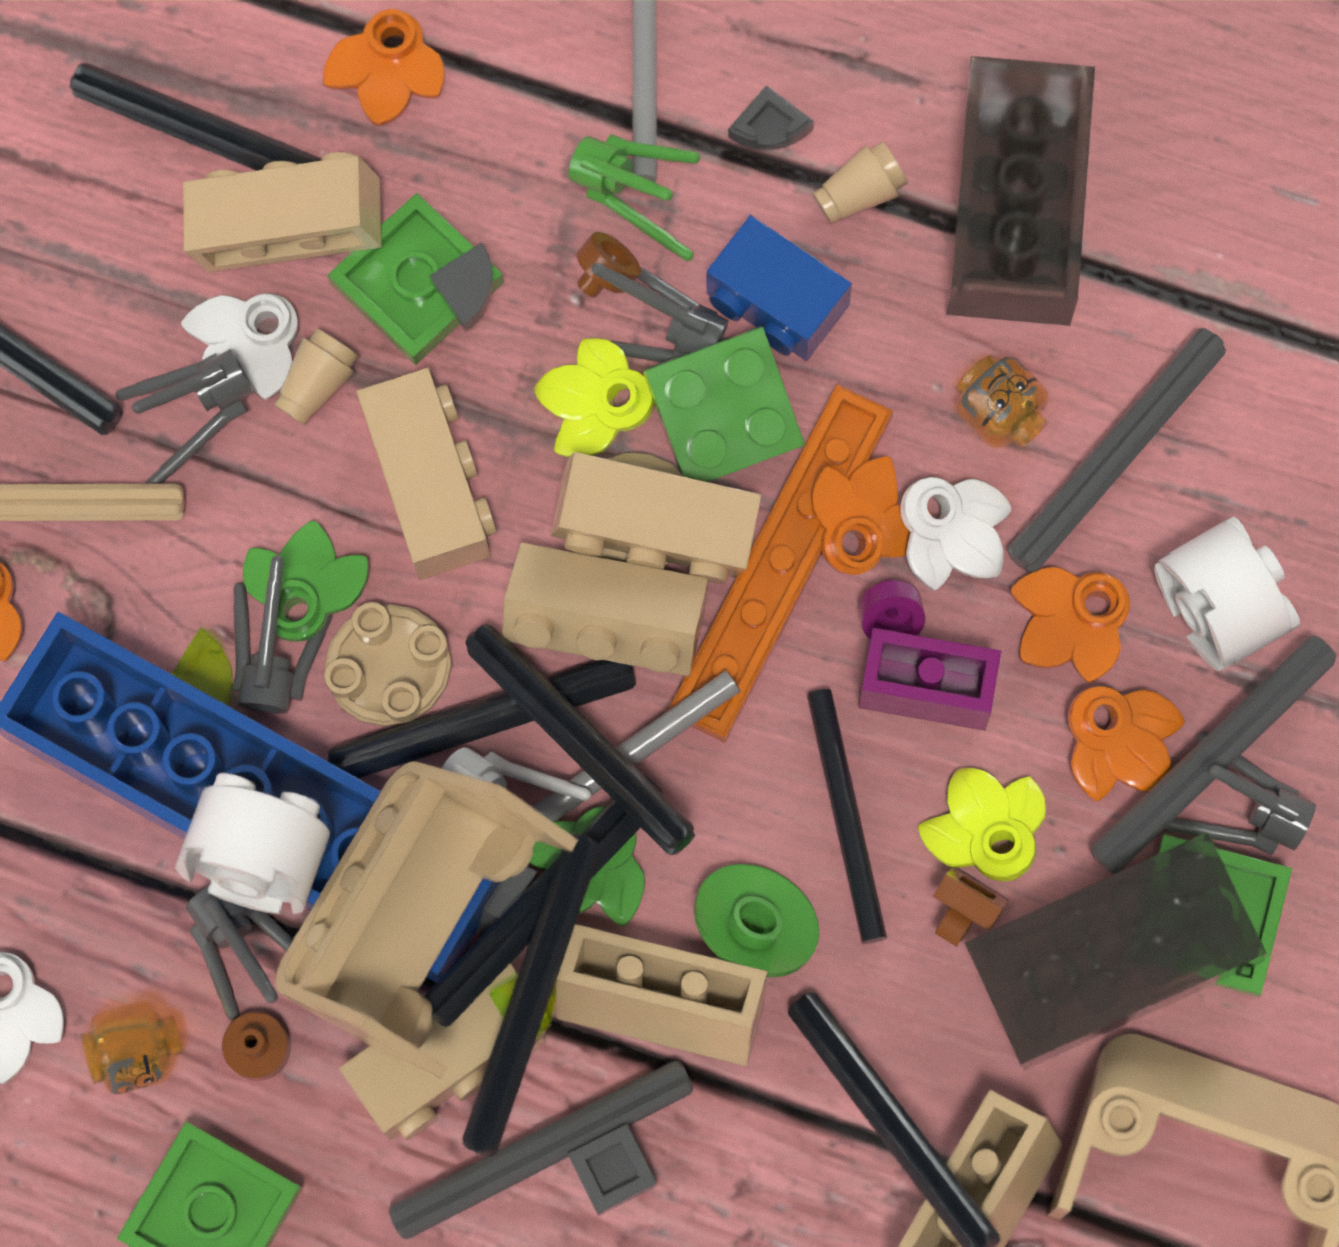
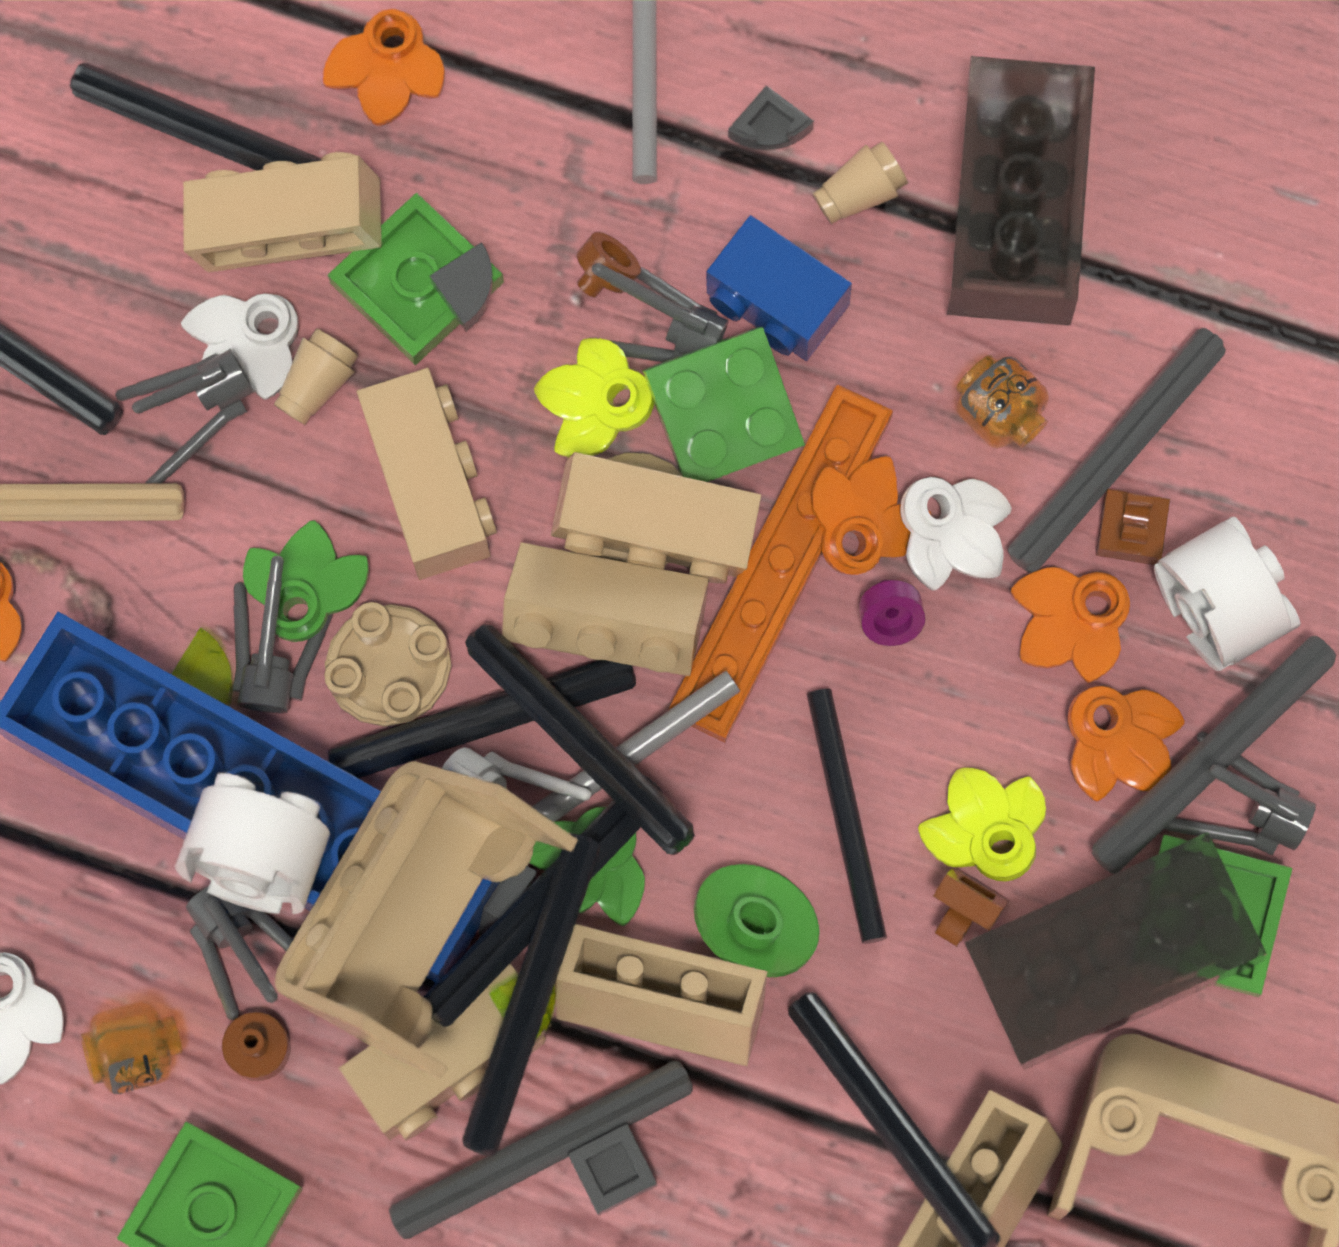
bright green plant [569,134,700,261] -> none
magenta brick [859,628,1001,731] -> none
none -> dark orange tile [1096,489,1170,565]

